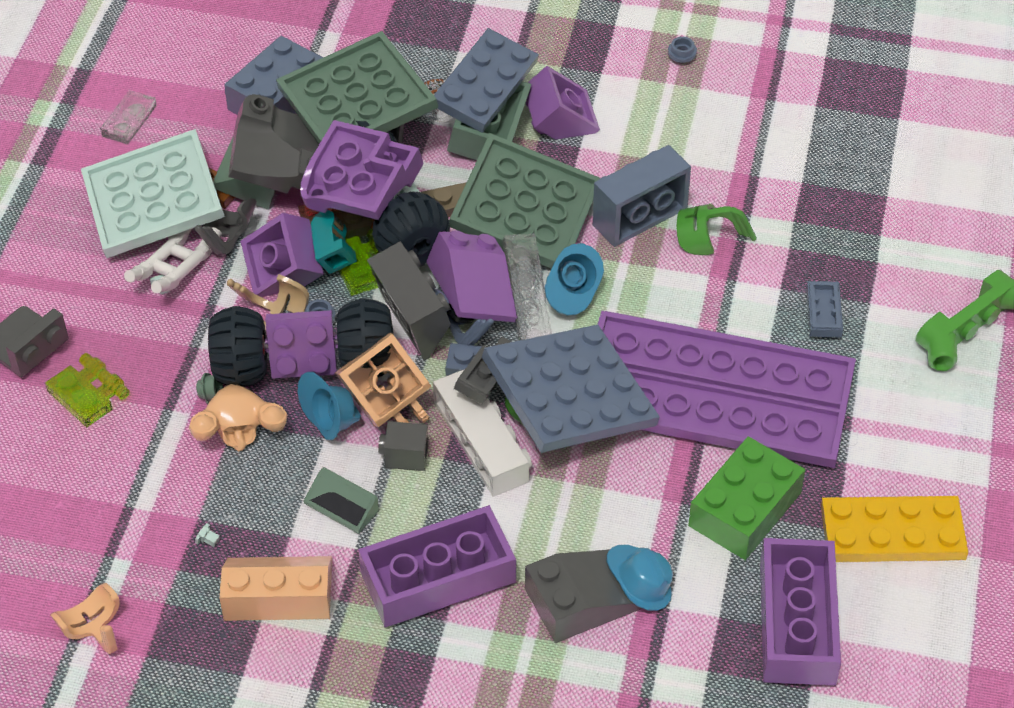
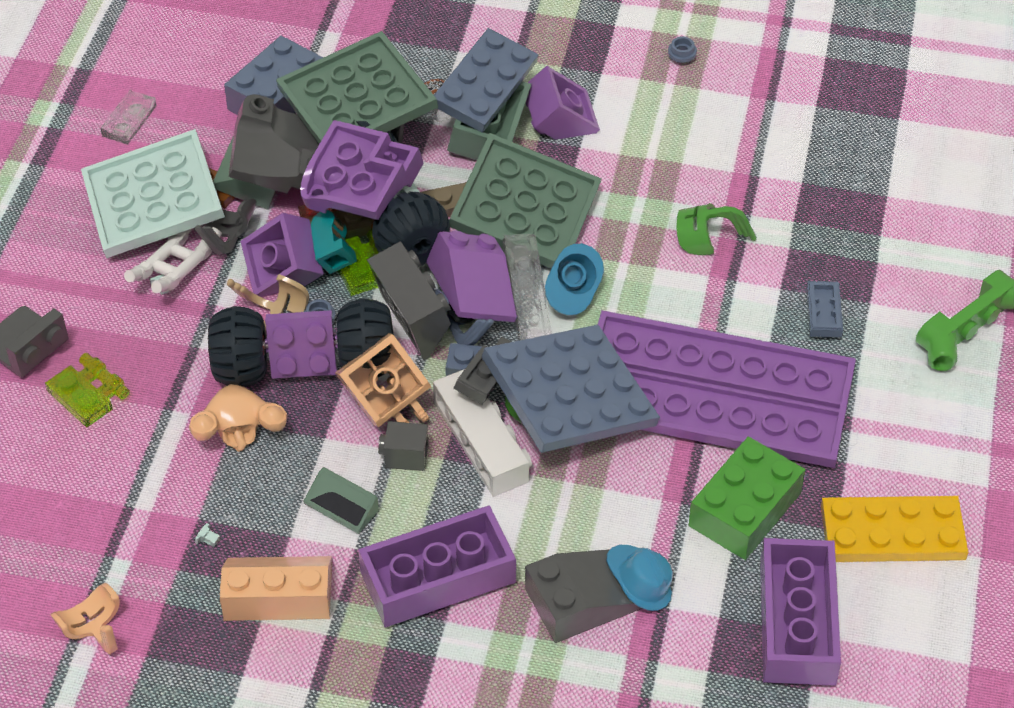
sand green plate [196,373,223,404] -> none
dark azure piece [297,372,361,440] -> none
sand blue brick [592,145,691,247] -> none

